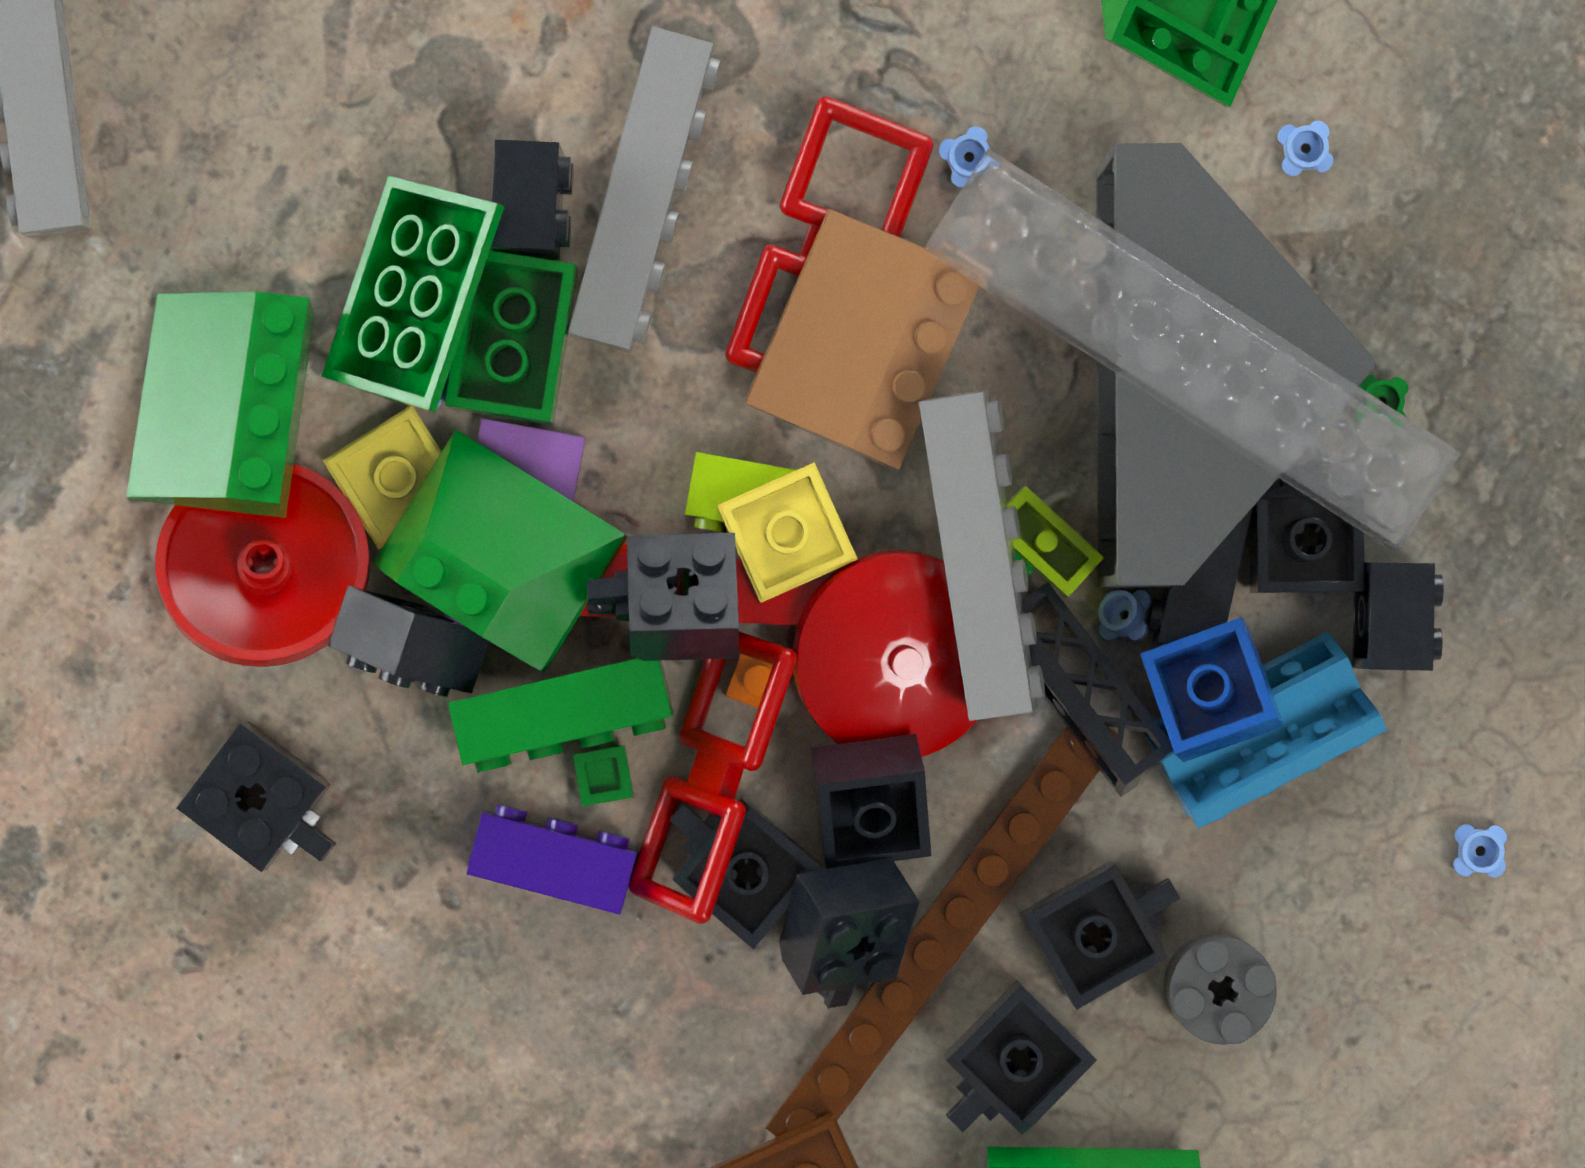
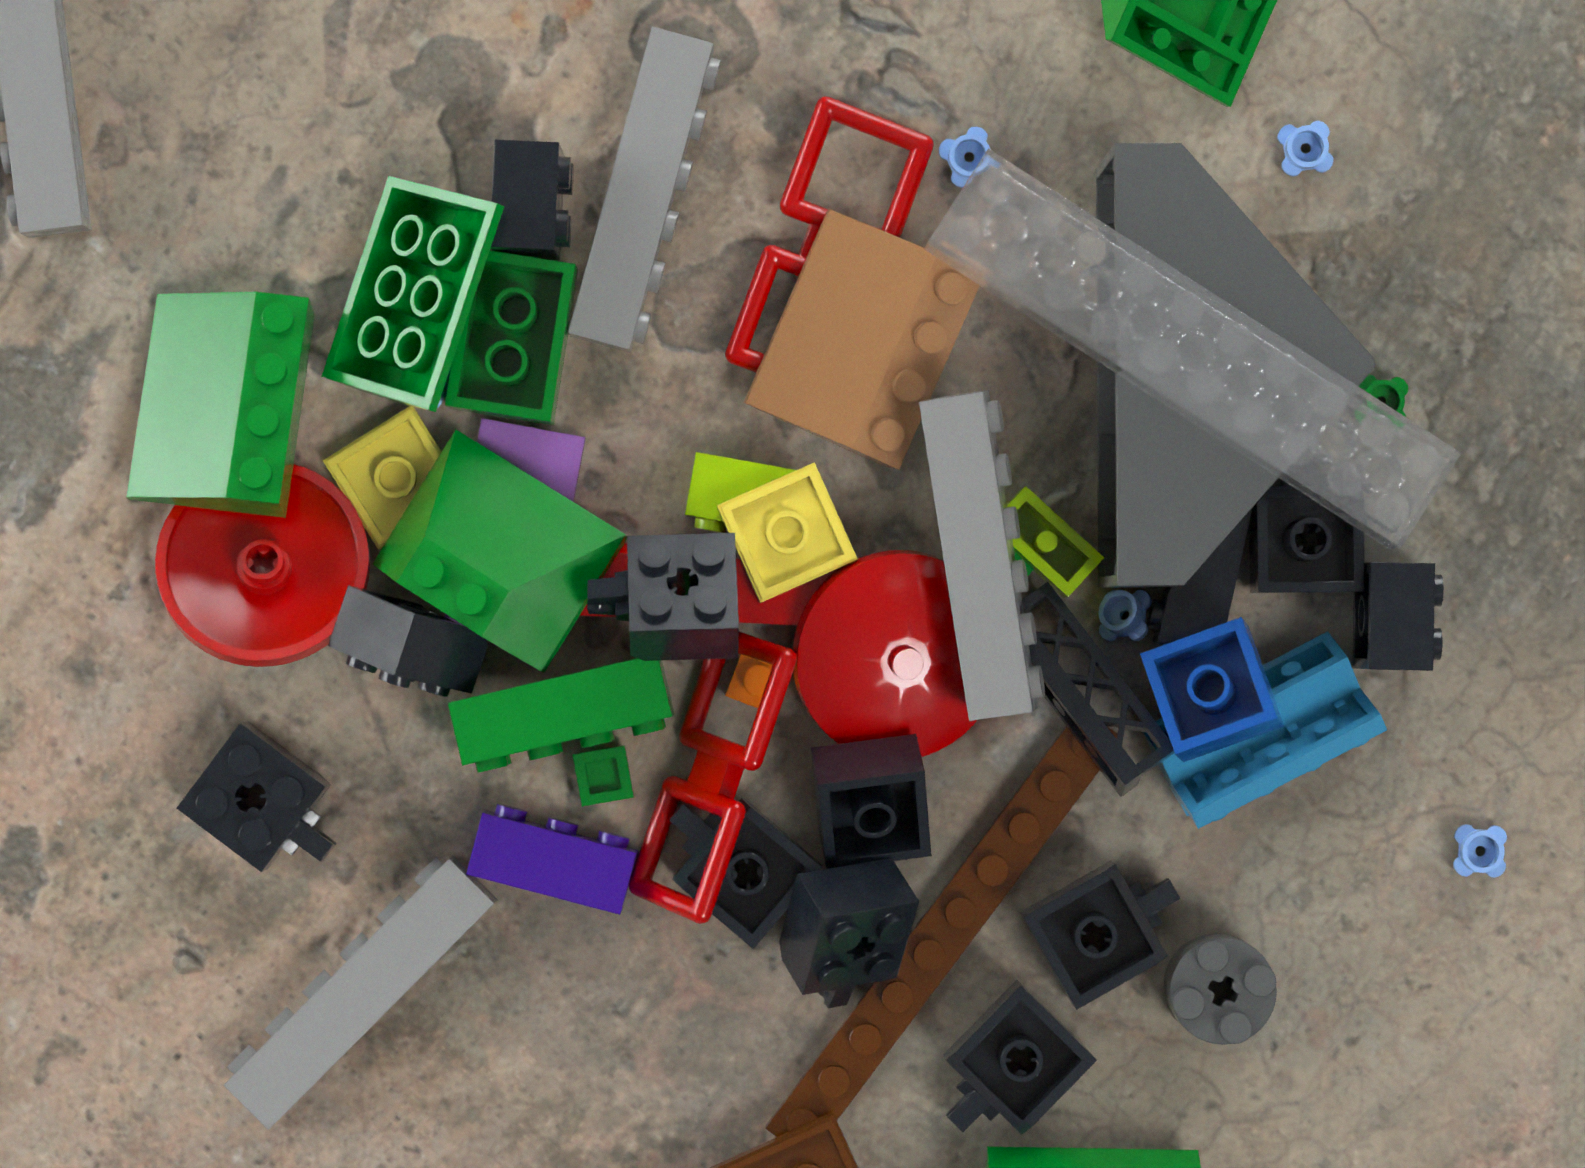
none -> light grey brick [223,856,497,1130]

